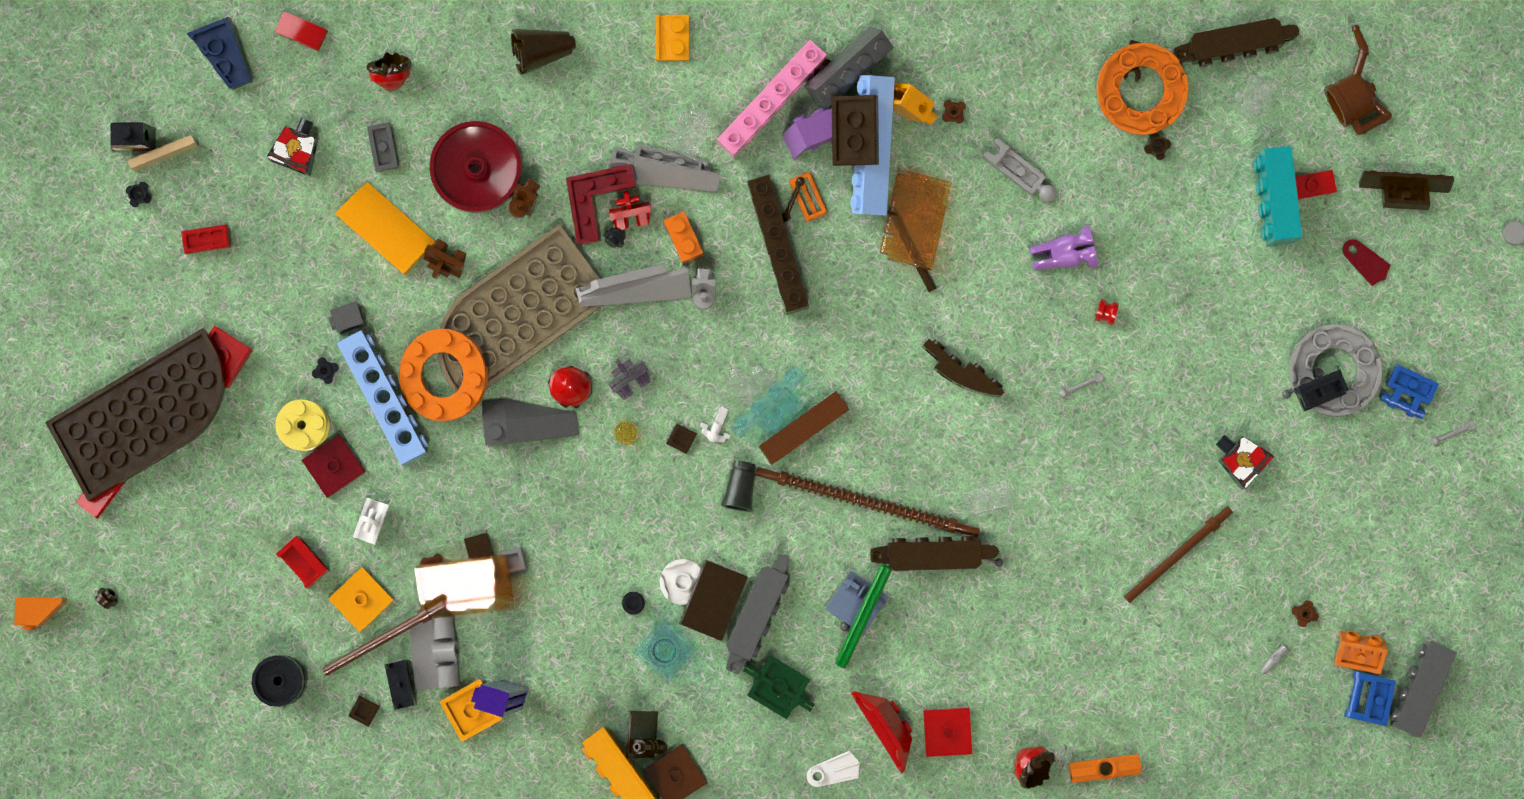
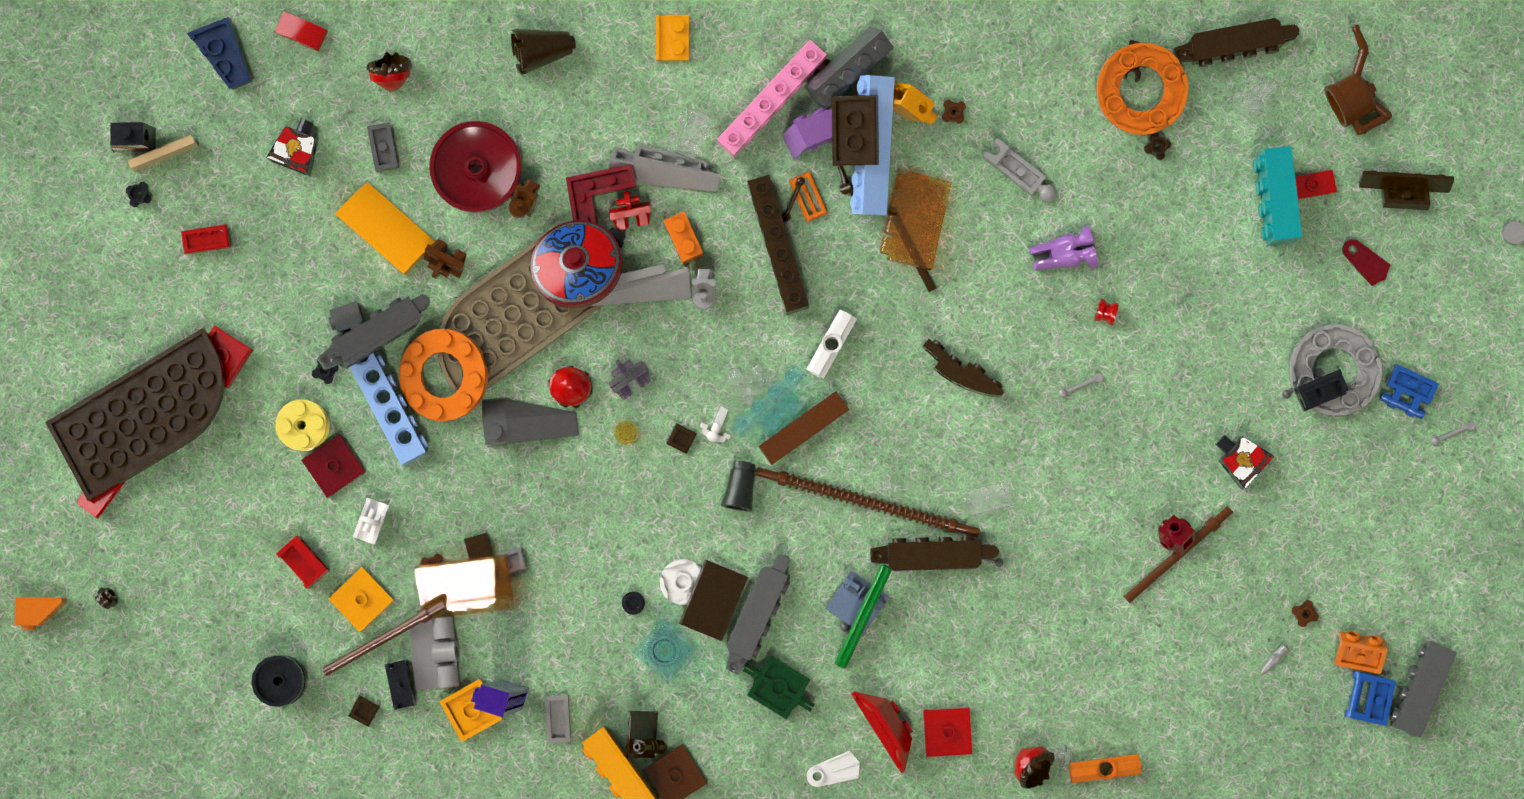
none -> dark grey hinge [318,294,430,370]
none -> dish [530,220,623,308]
none -> light grey tile [545,695,571,743]
none -> white piece [806,310,857,380]
none -> dark brown hand [838,166,853,196]
none -> dark red brick [1158,515,1196,556]

